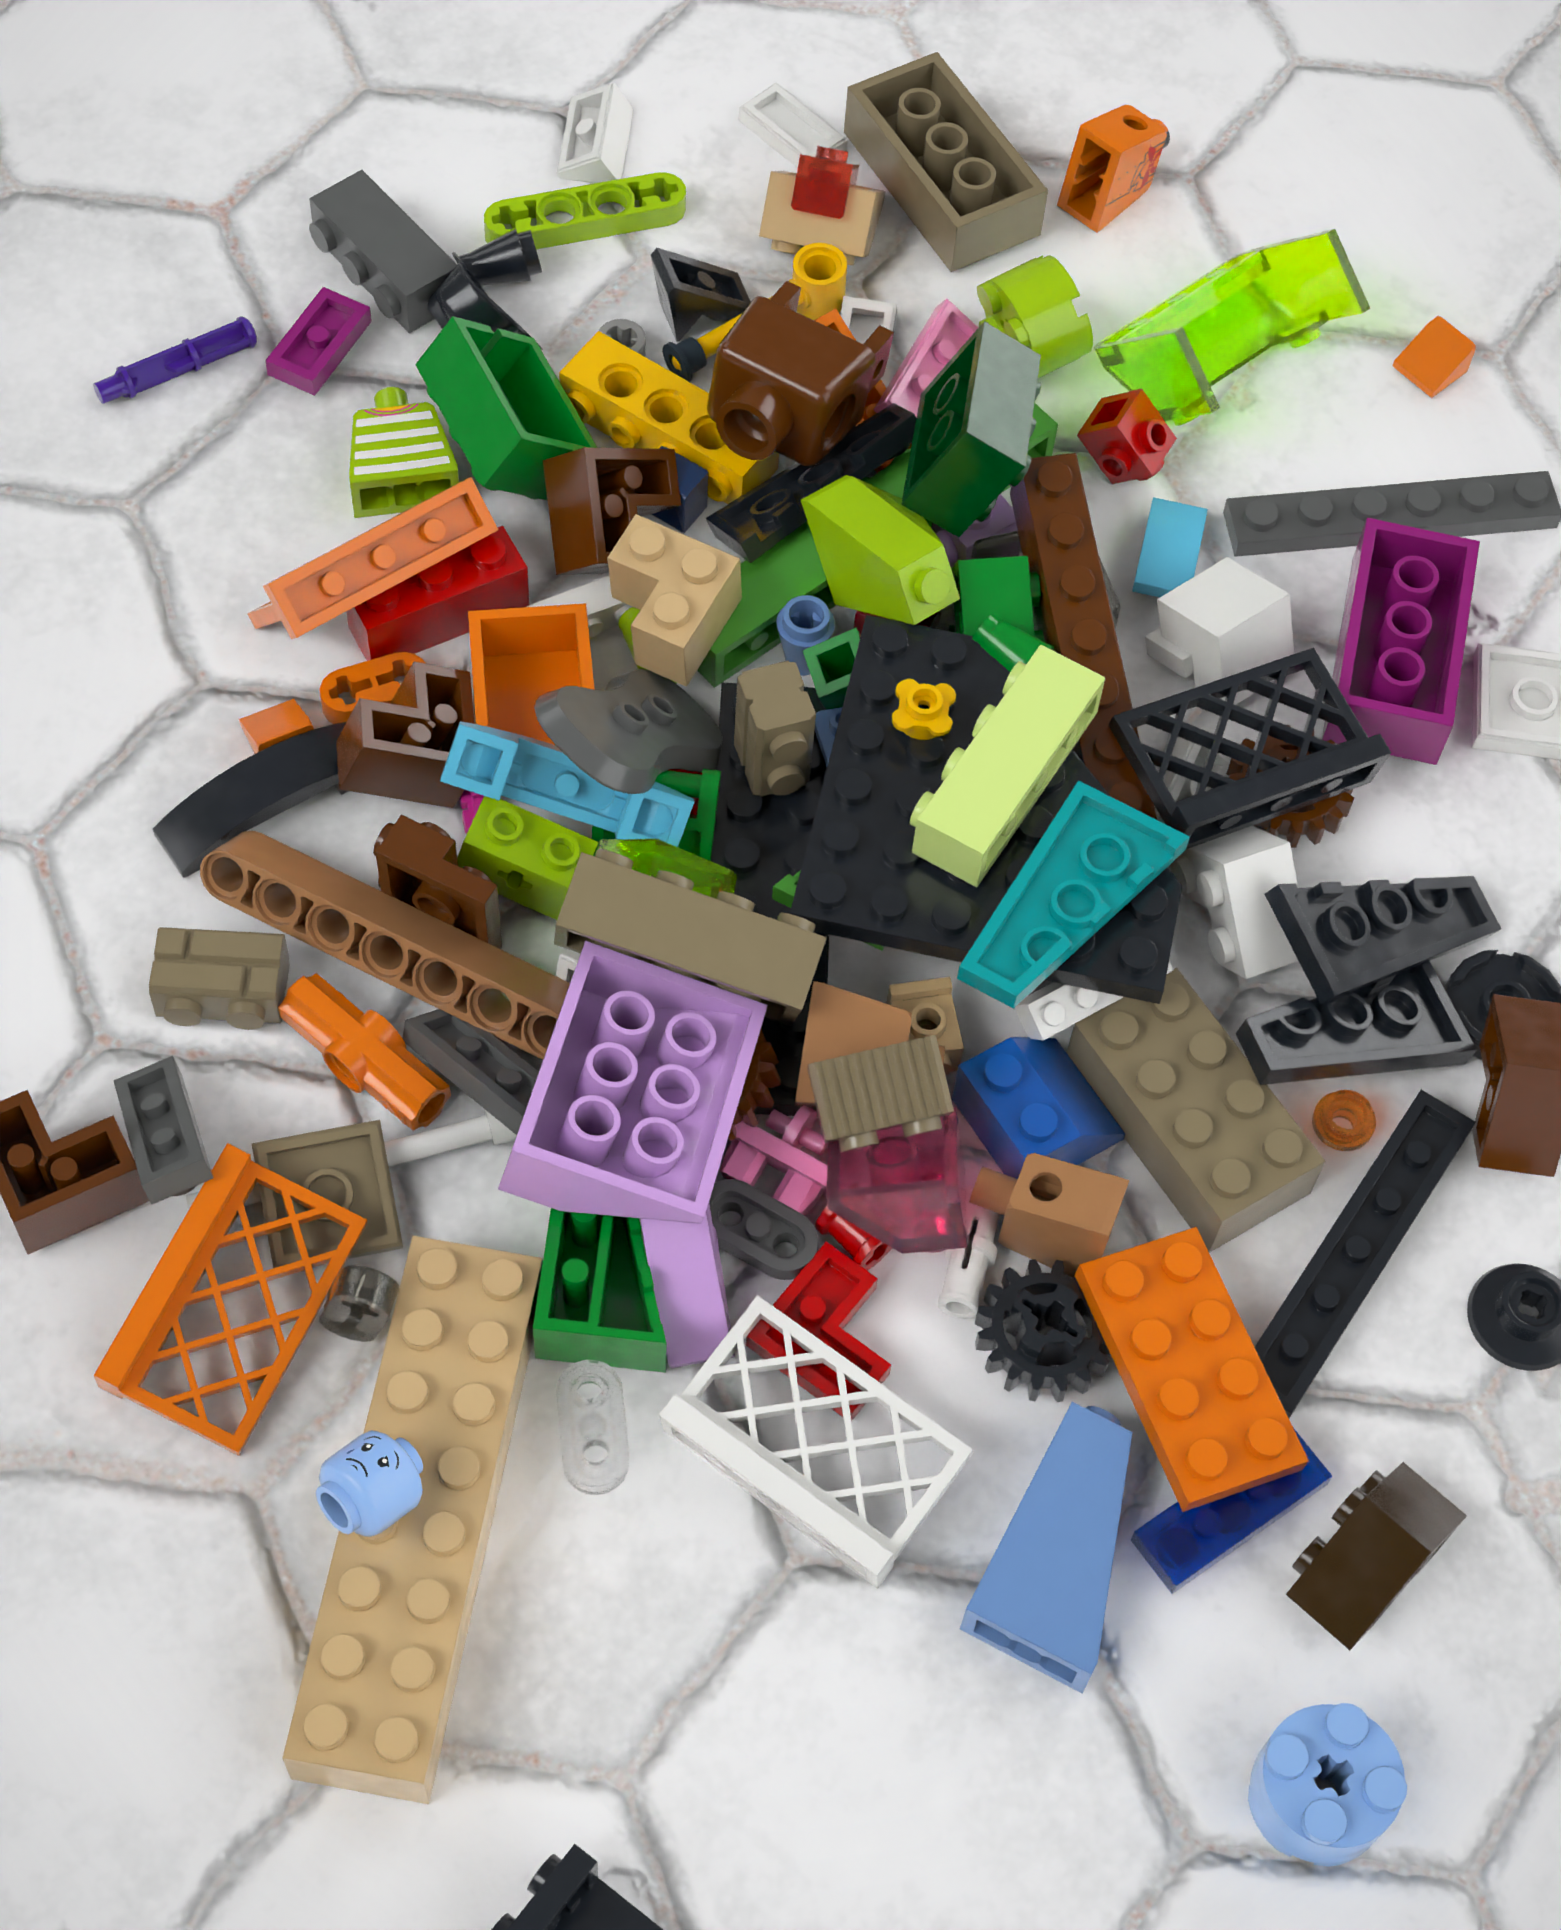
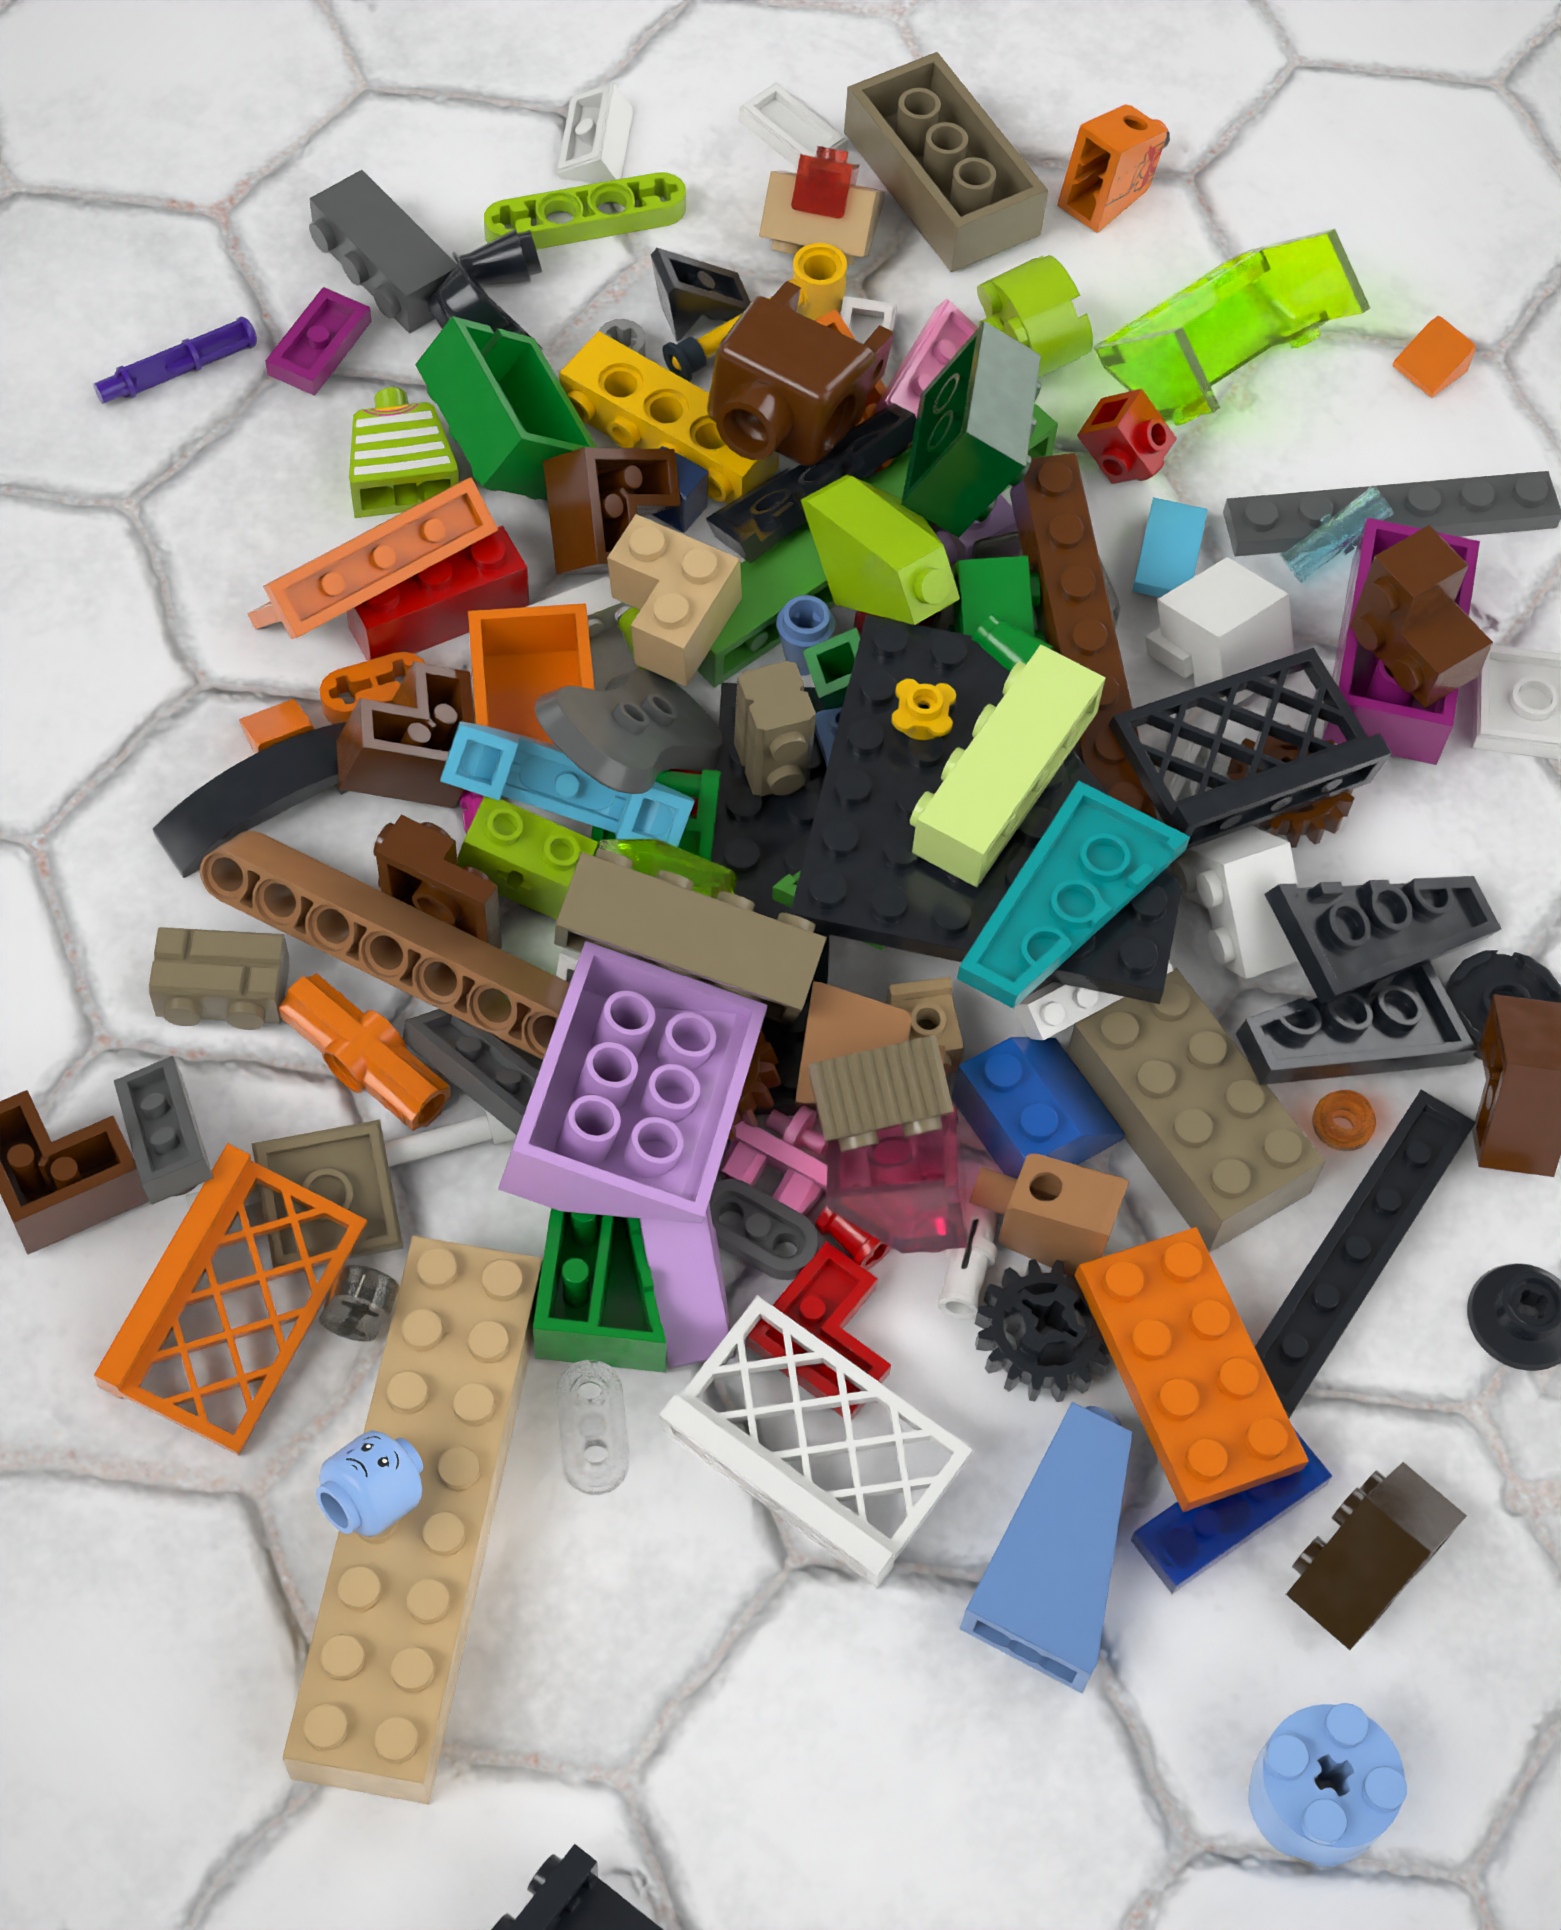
none -> clear light blue pin [1280,485,1394,584]
none -> reddish brown brick [1349,524,1493,708]

